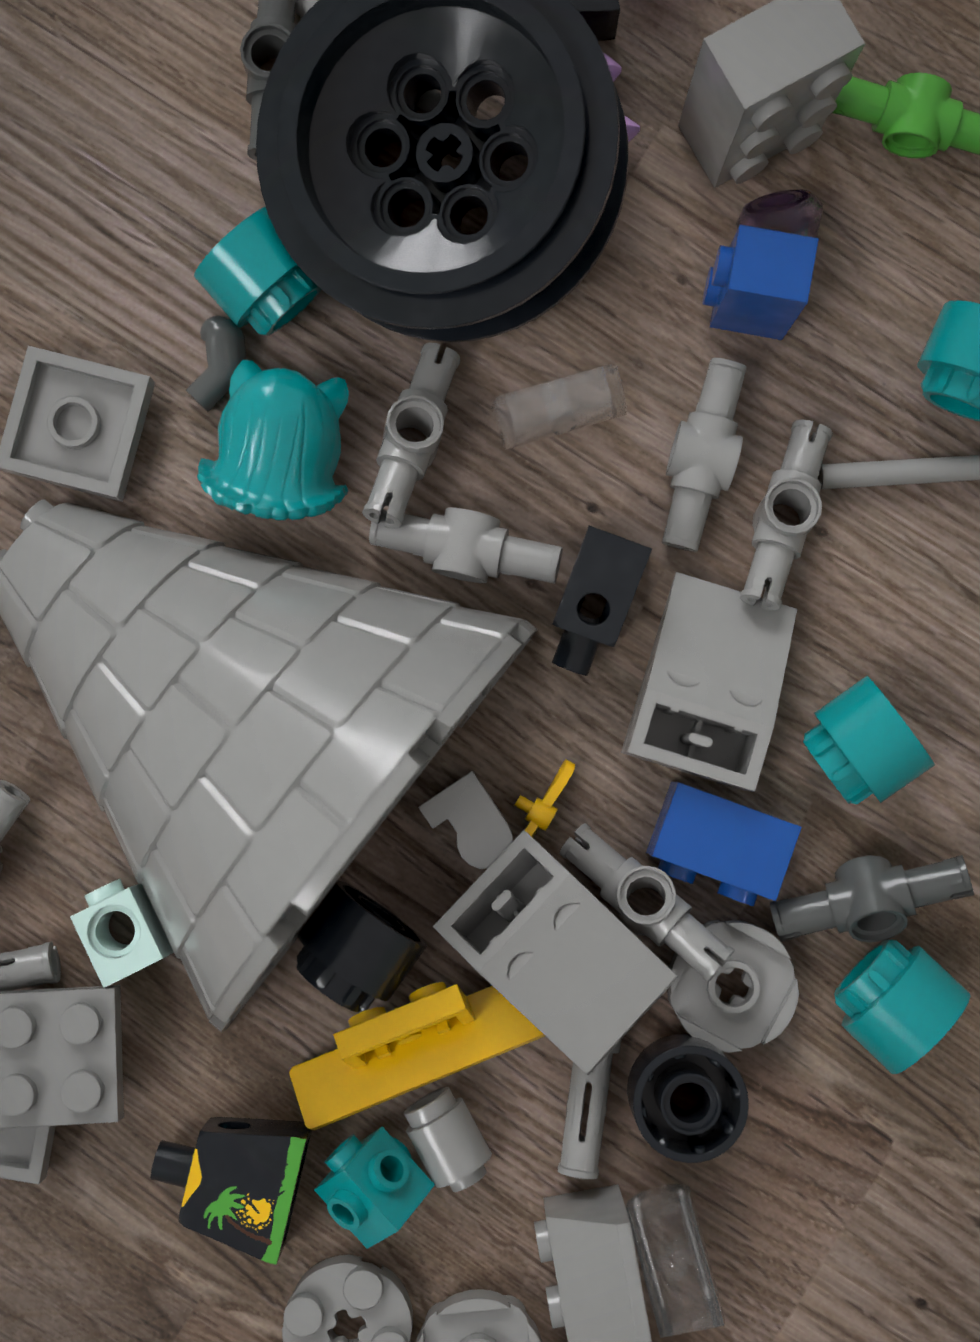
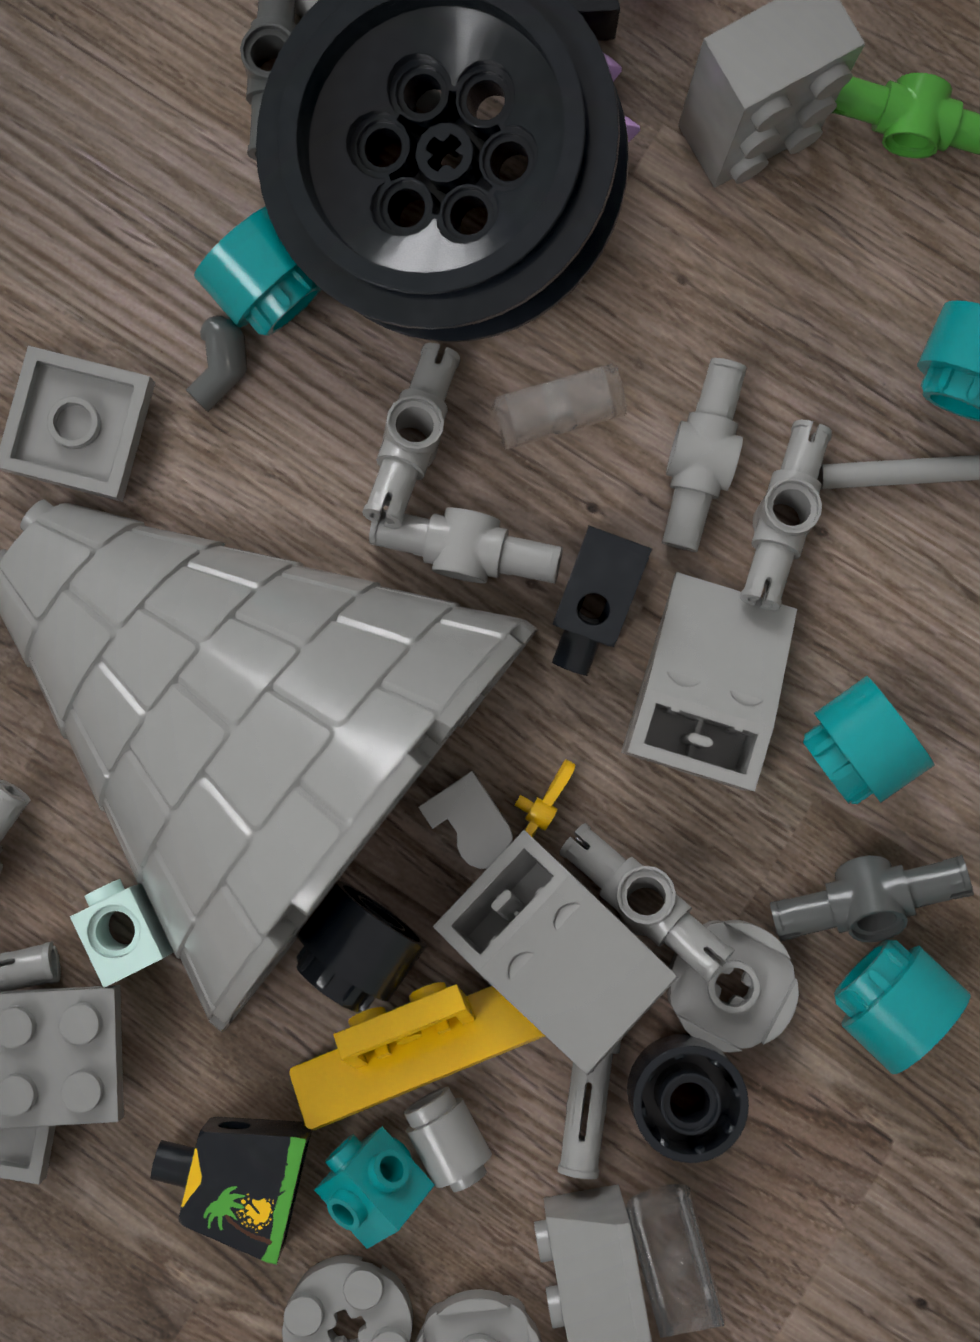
teal hair [197,360,349,520] -> none
blue brick [646,782,802,907] -> none
blue brick [703,224,819,340] -> none
cone [736,189,823,238] -> none

